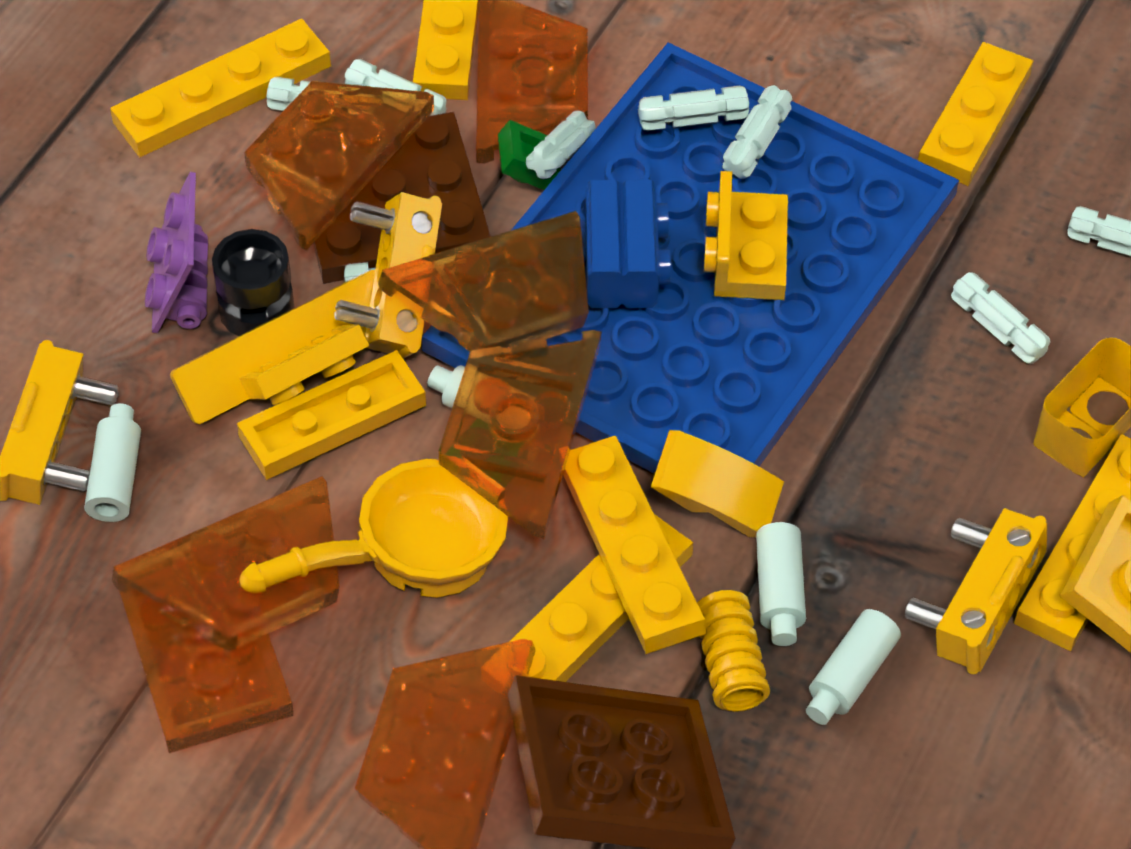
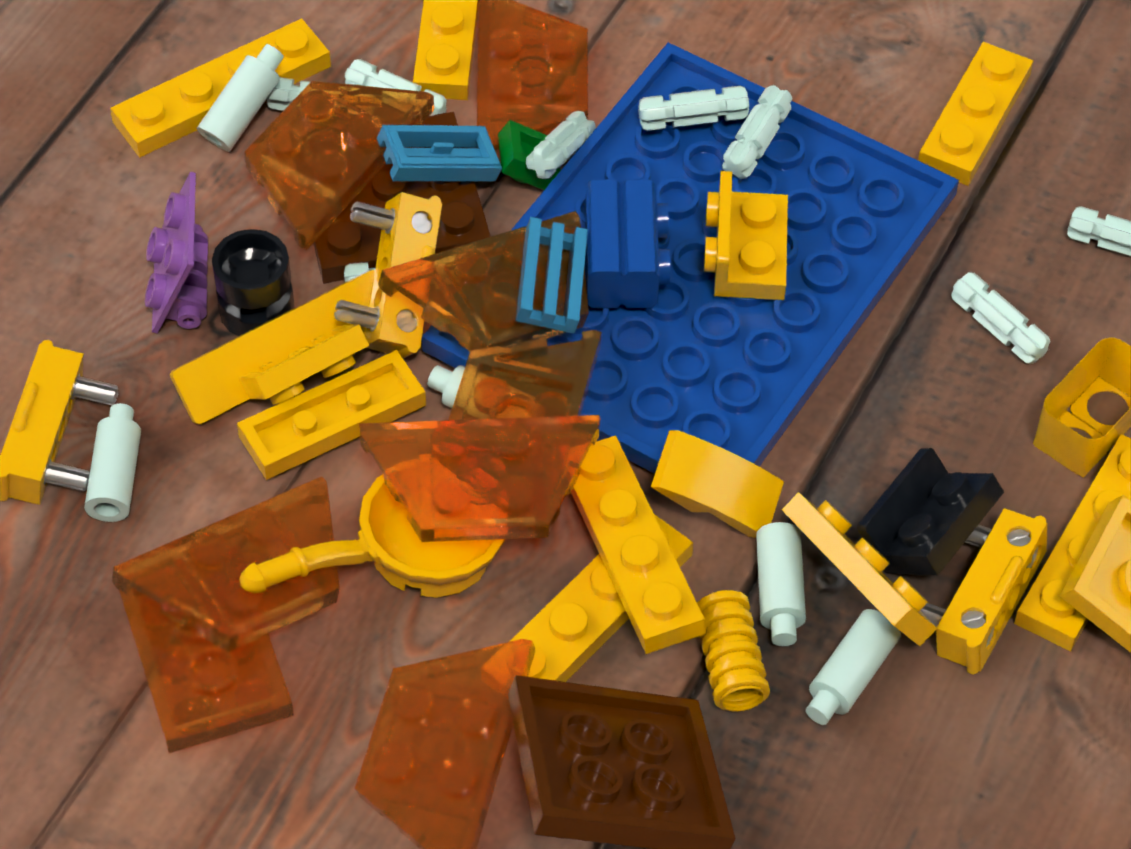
none -> light aqua cylinder [197,44,284,152]
none -> clear orange wing [359,415,600,542]
none -> dark azure tile [377,125,502,181]
none -> dark azure tile [516,216,588,334]
none -> yellow plate [782,492,938,646]
none -> black bracket [857,448,1004,576]

